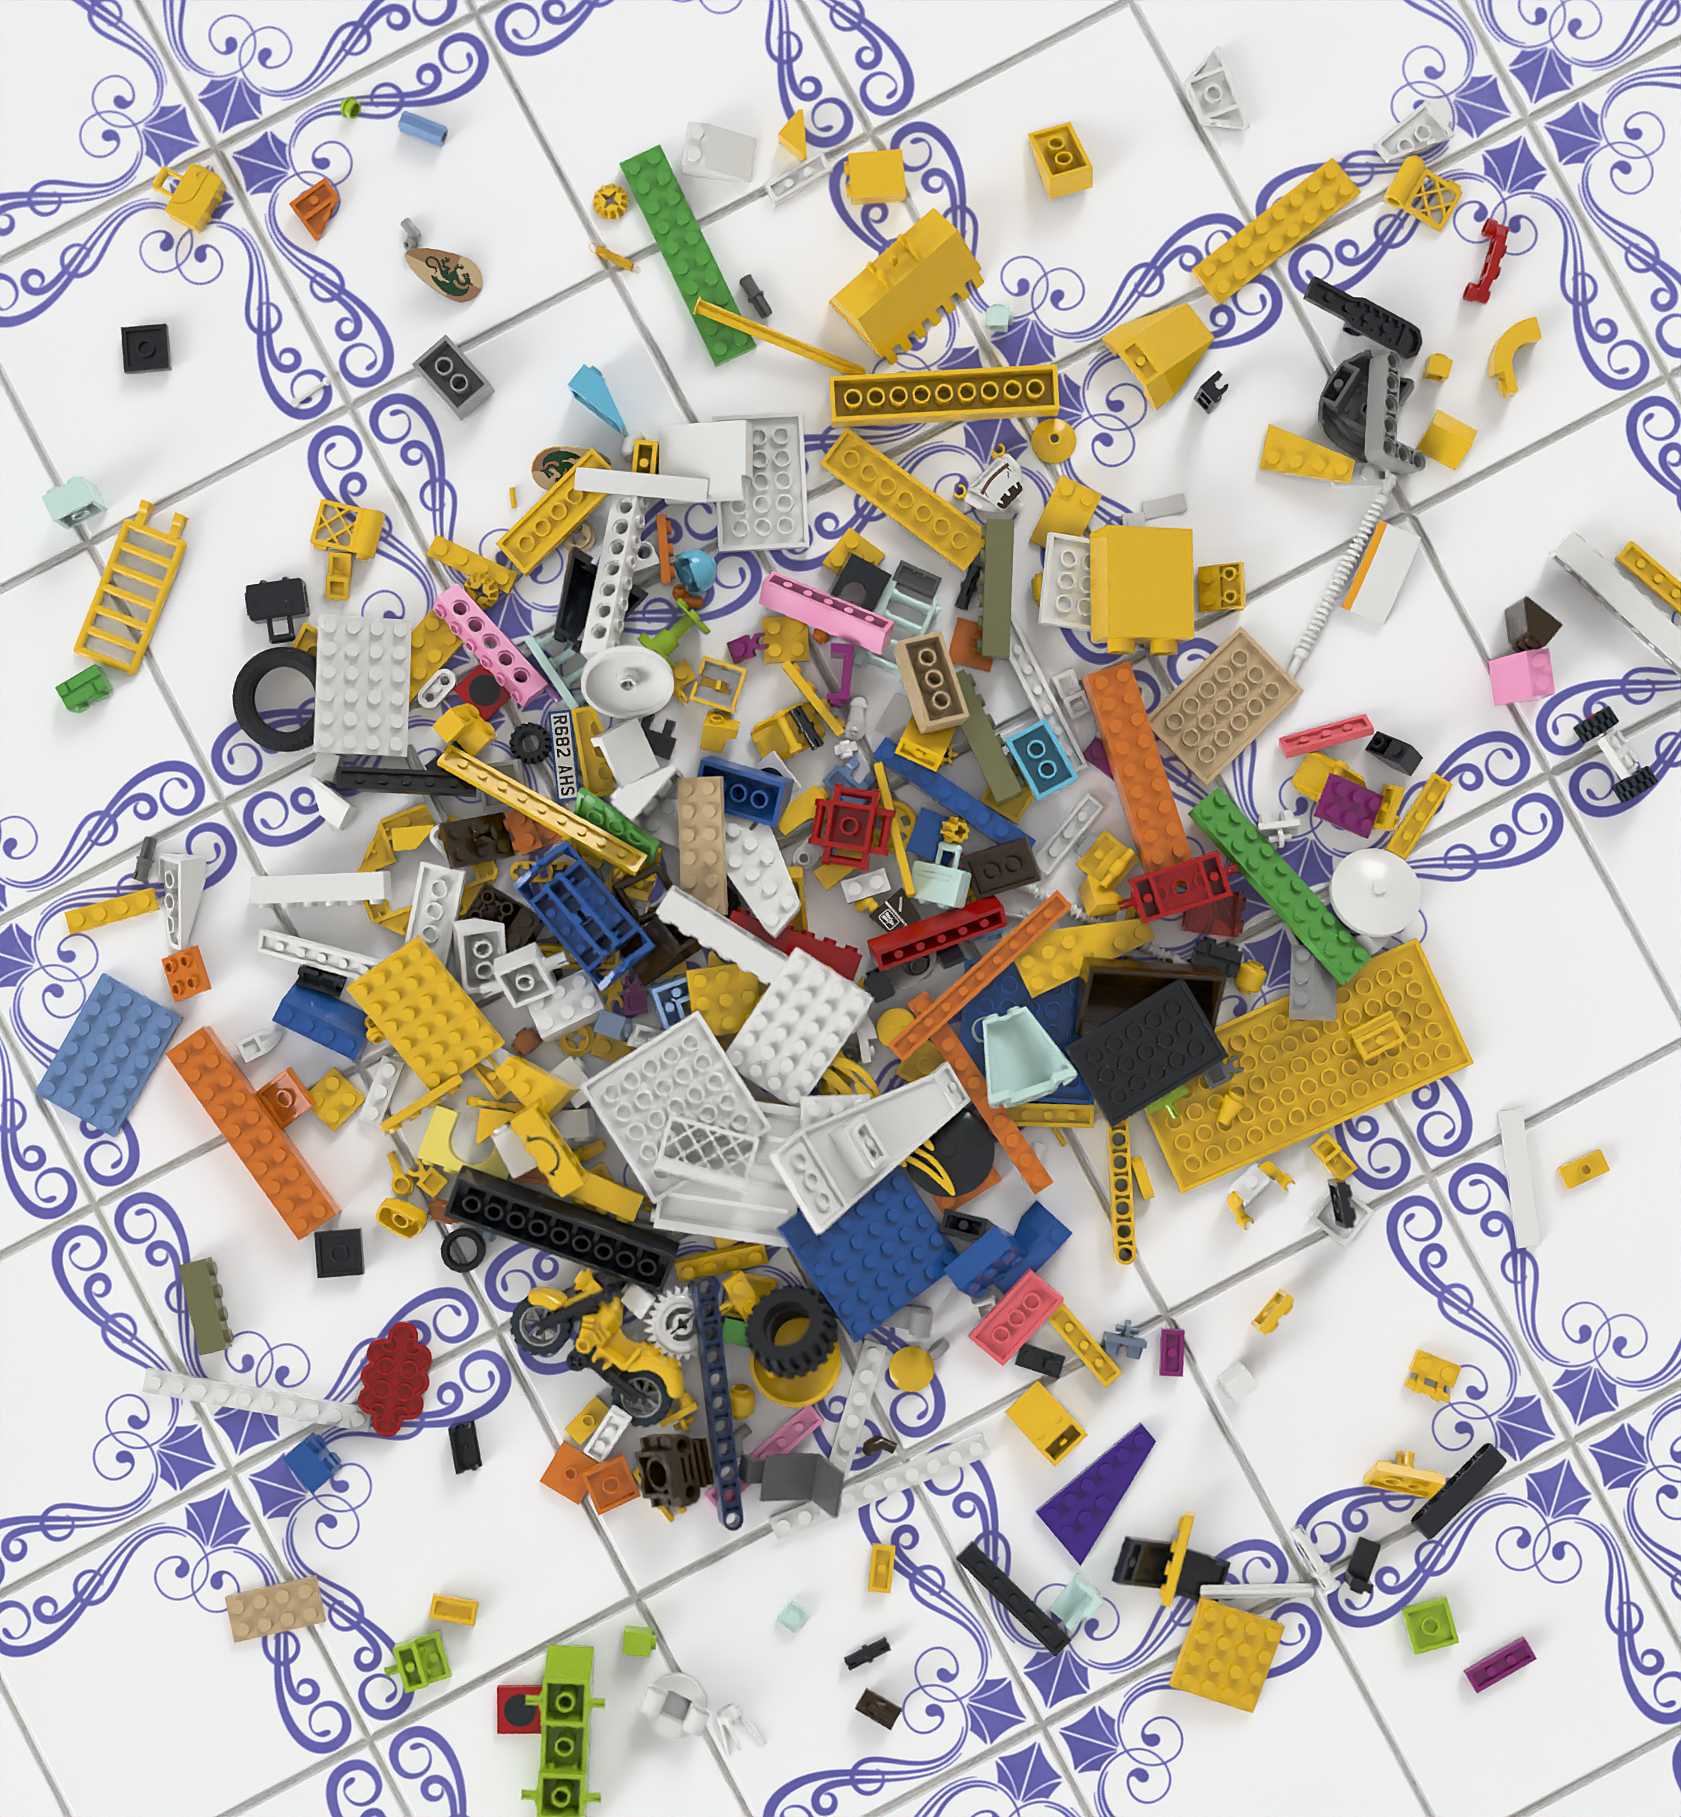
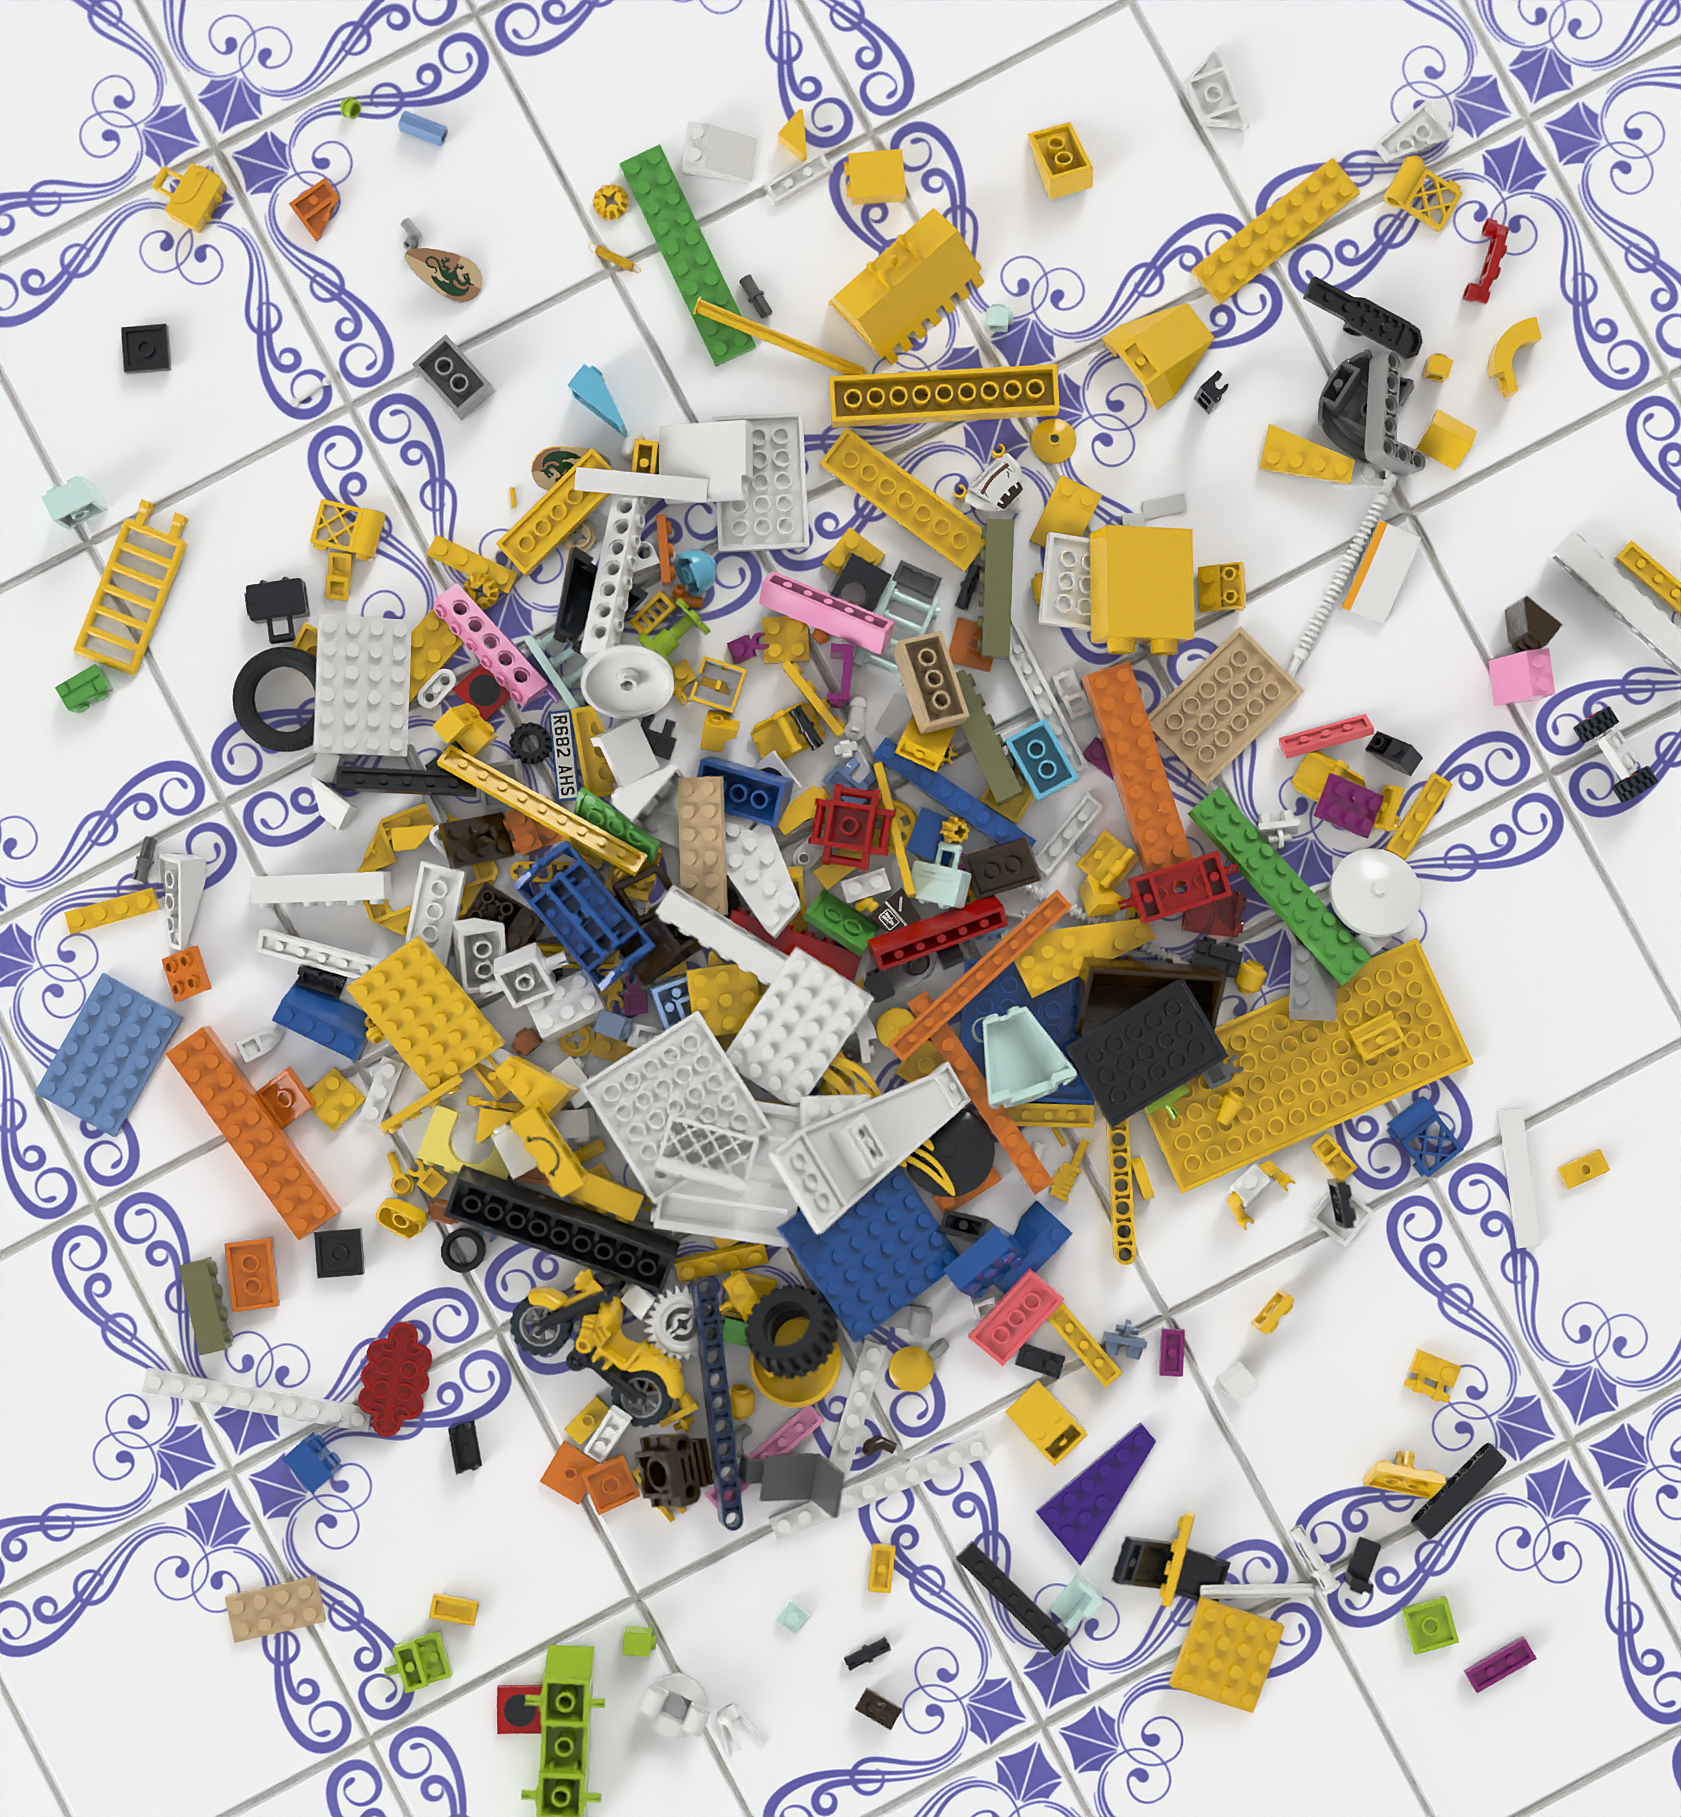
none -> orange plate [224,1237,280,1312]
none -> yellow slope [628,590,678,636]
none -> bright green plate [803,889,880,956]
none -> yellow piece [1049,1139,1090,1202]
none -> blue piece [1386,1096,1464,1177]

